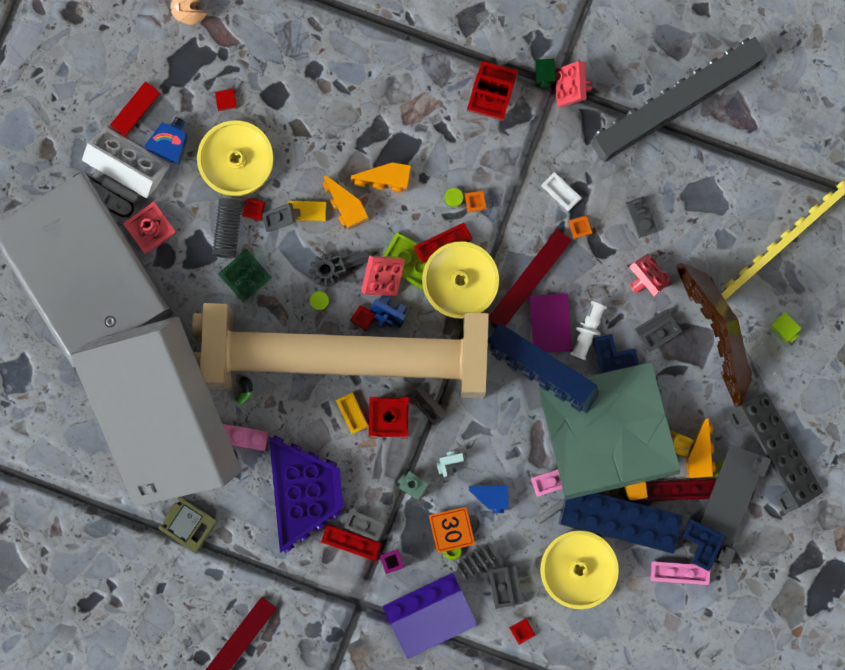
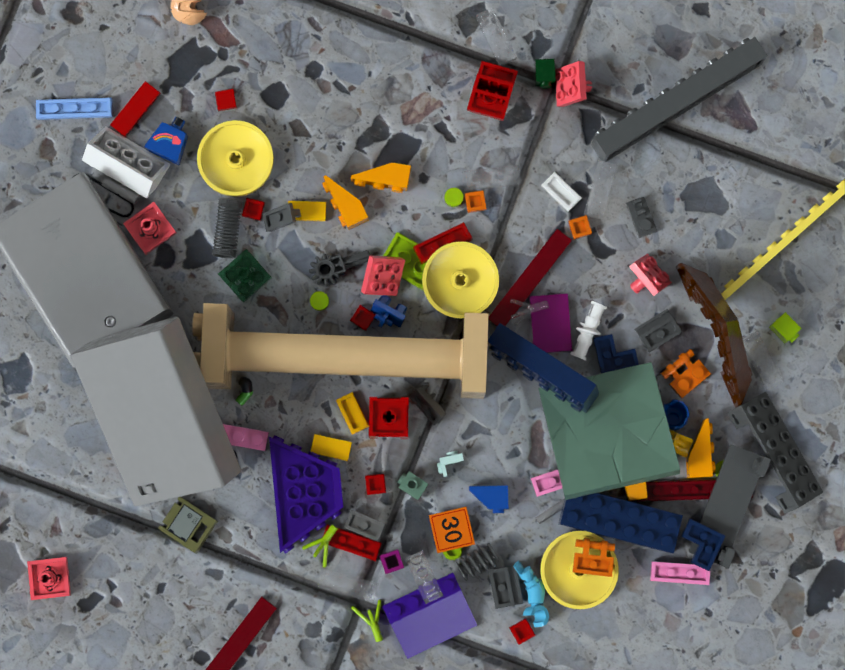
none -> coral plate [27,557,71,600]
none -> light blue tile [36,97,113,120]
none -> lime plant [302,525,338,568]
none -> yellow tile [311,434,352,461]
none -> lime plant [351,600,383,642]
none -> red tile [365,474,386,495]
none -> clear plate [405,550,443,604]
none -> clear plant [510,299,549,326]
none -> medium azure piece [513,561,549,627]
none -> orange plate [572,538,615,577]
none -> orange plate [661,349,711,399]
none -> blue hair [663,399,689,430]

